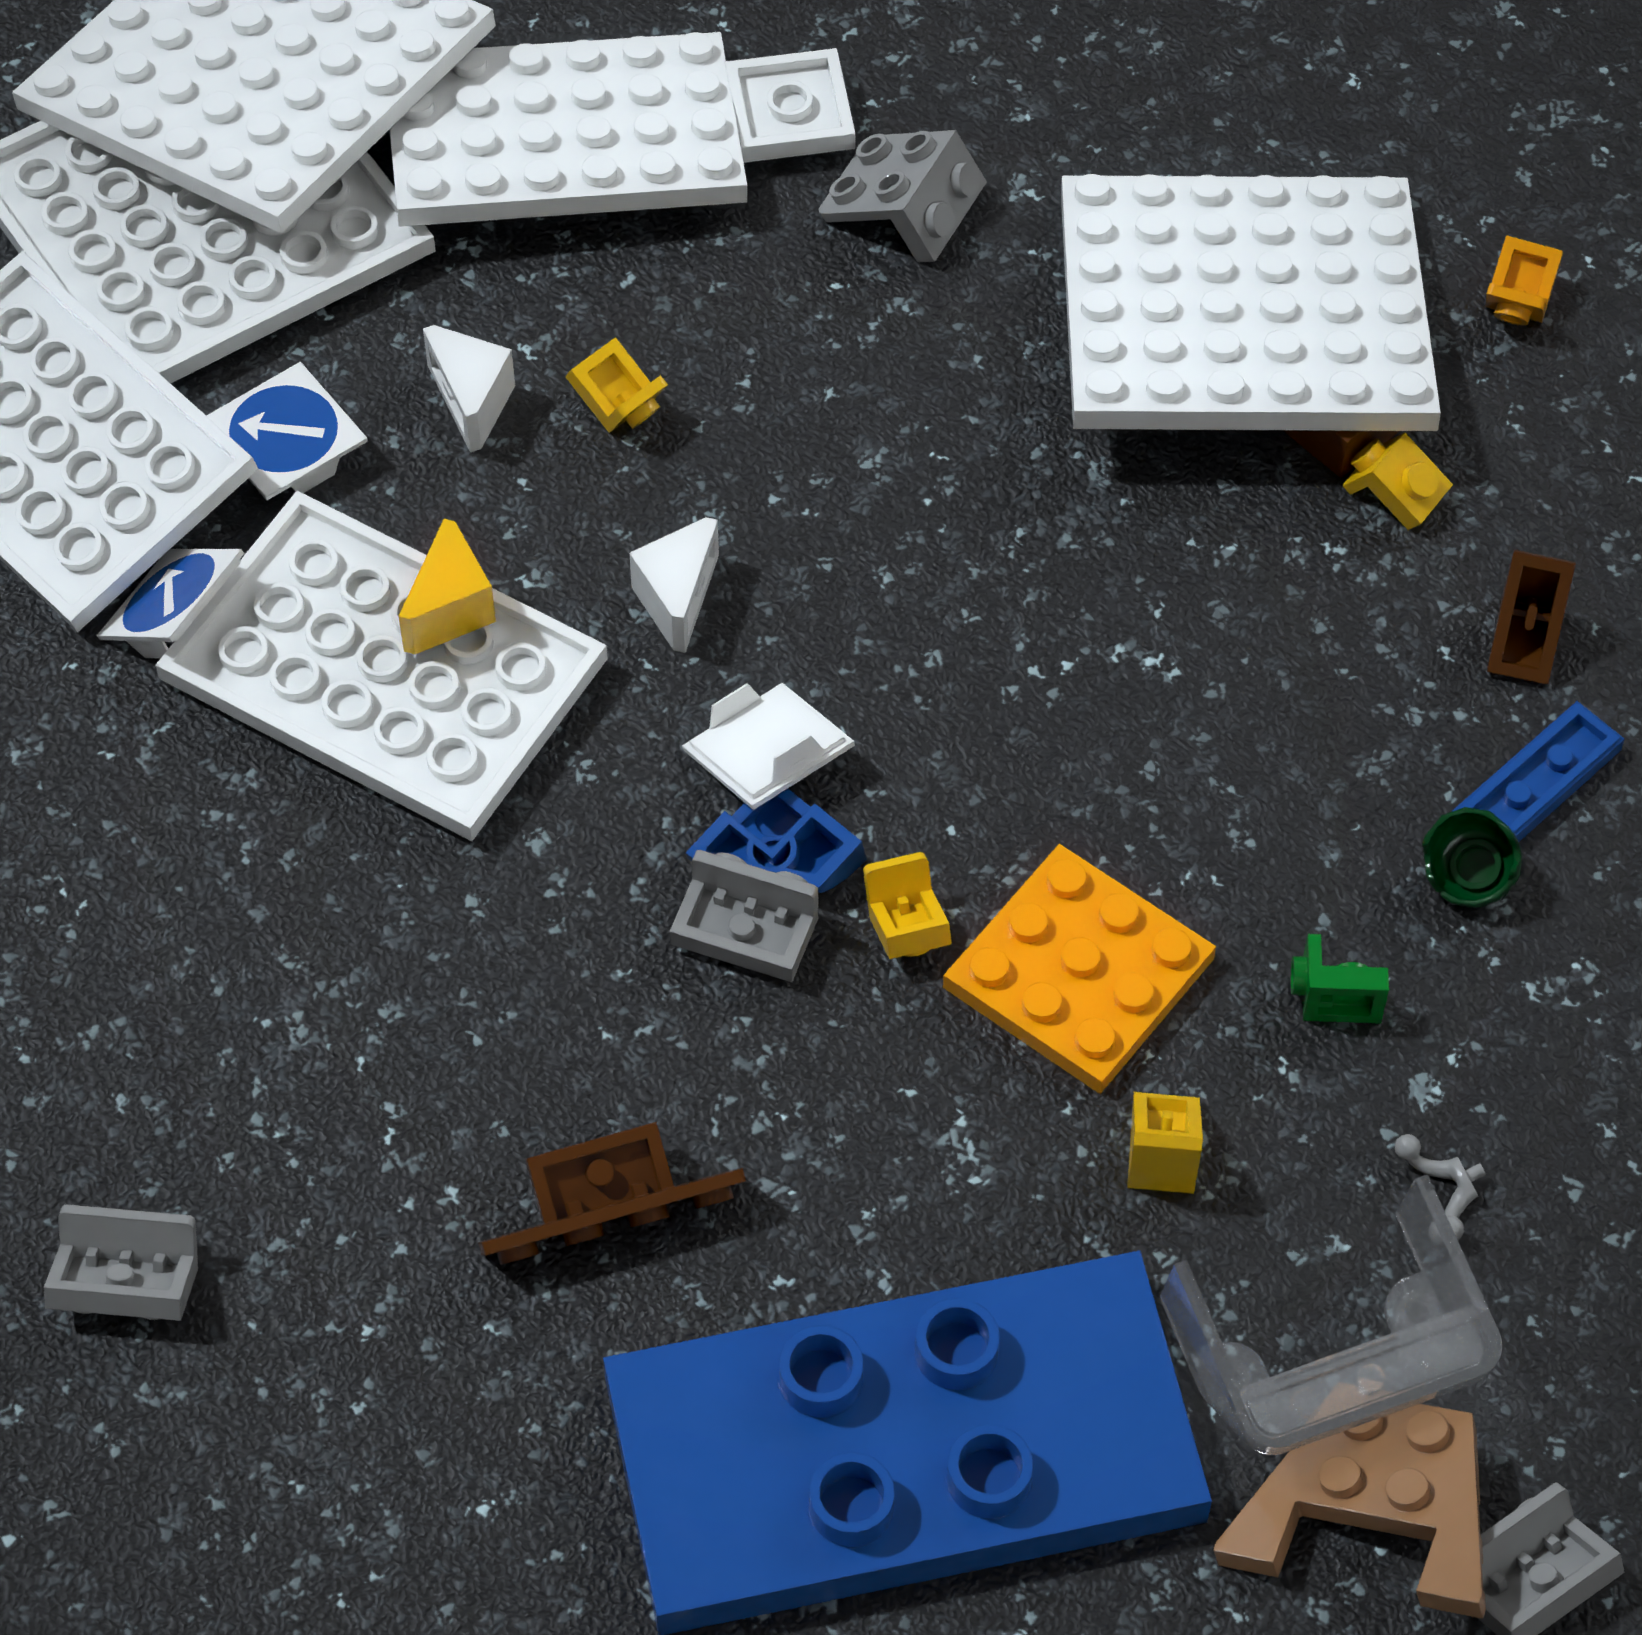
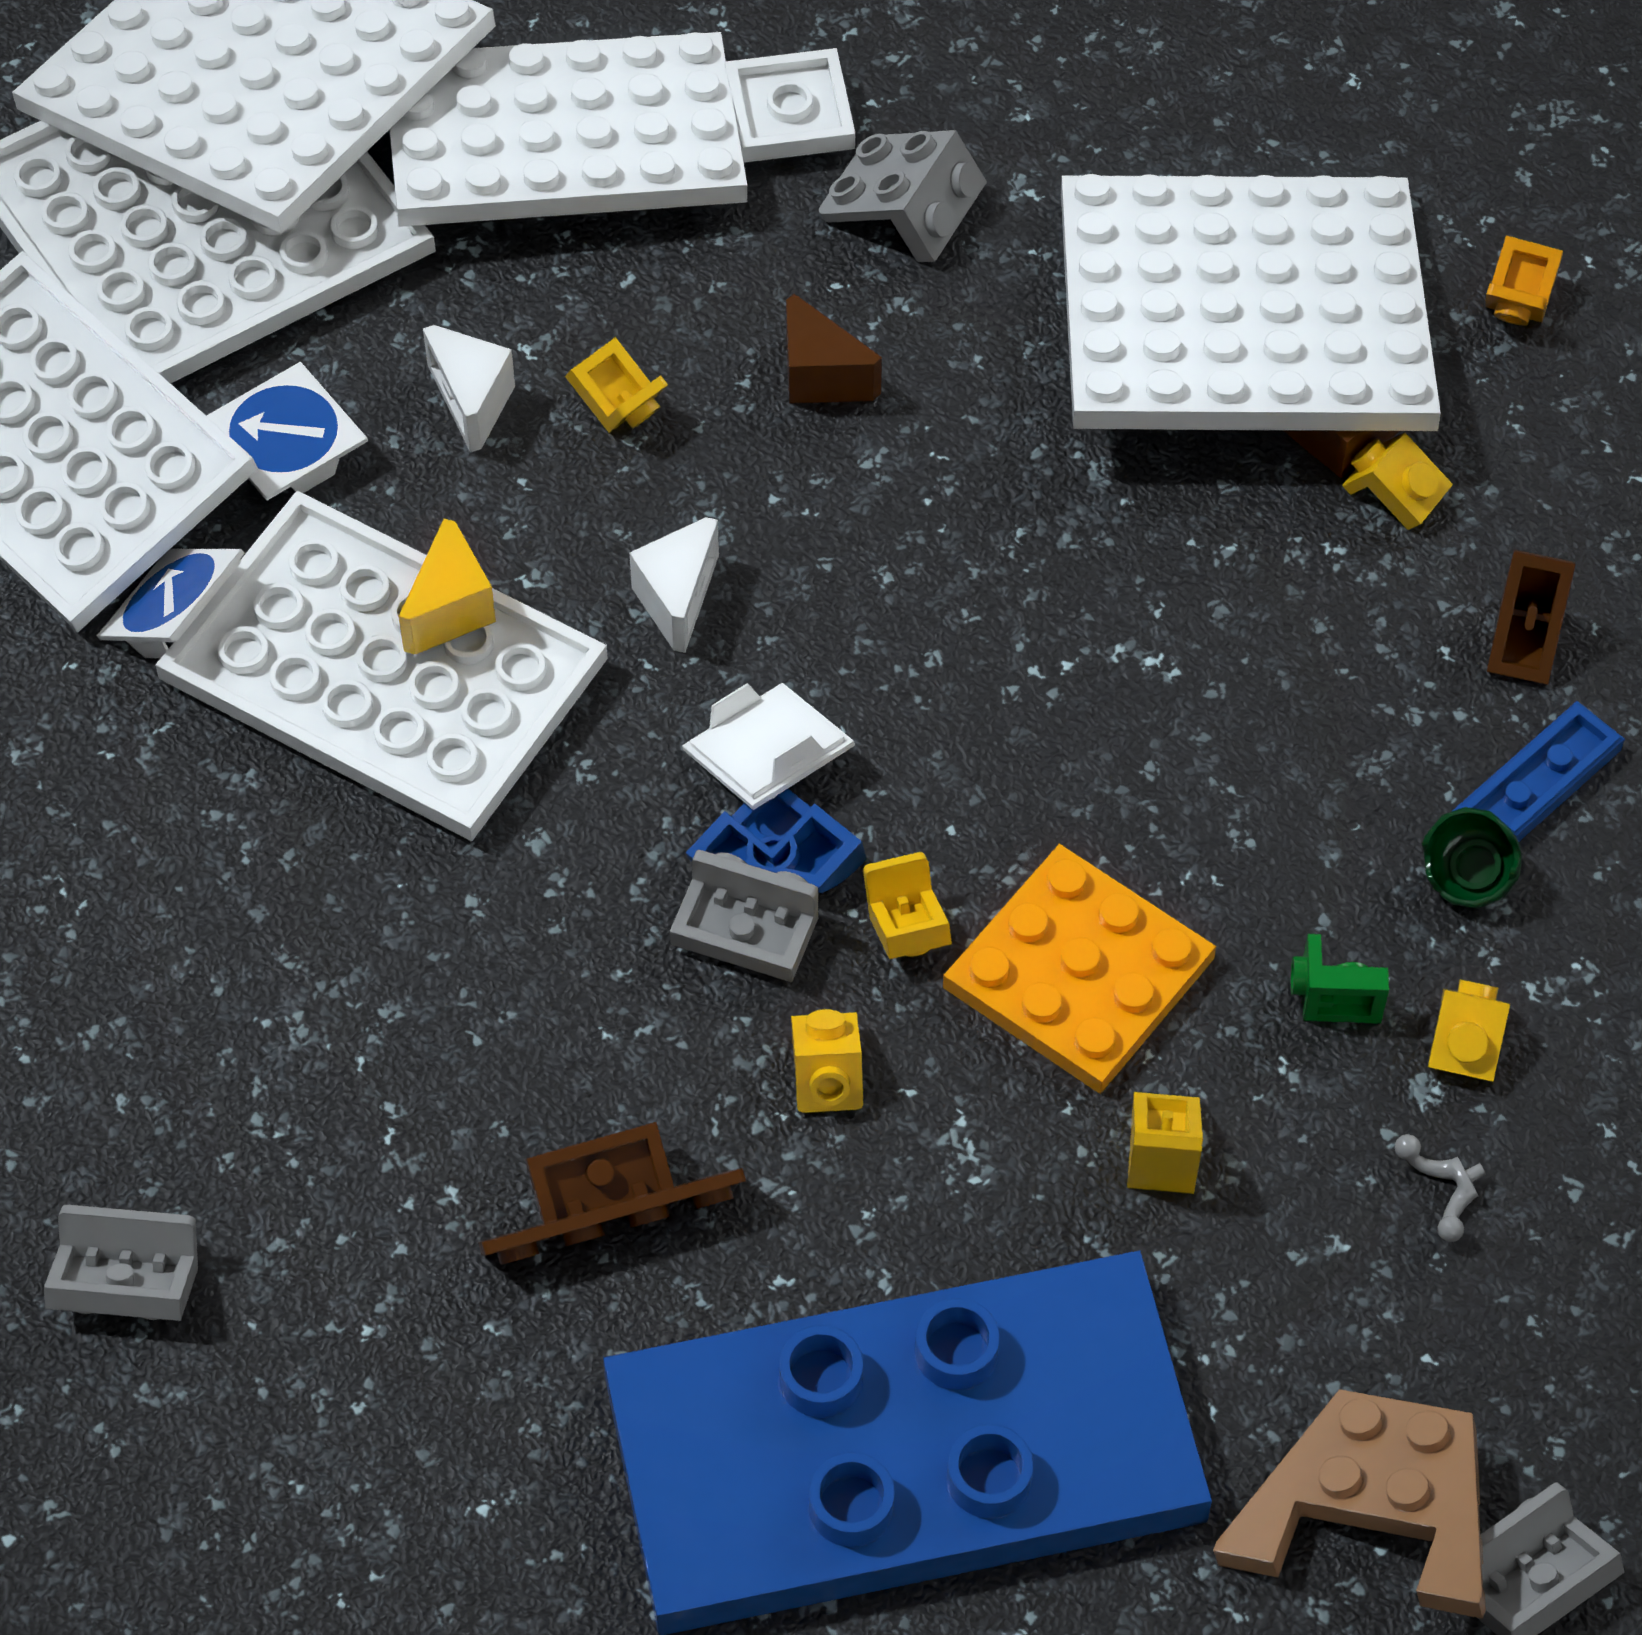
clear windscreen [1160,1174,1502,1455] -> none
none -> reddish brown slope [786,293,882,403]
none -> yellow bracket [791,1009,863,1113]
none -> yellow bracket [1428,979,1510,1082]

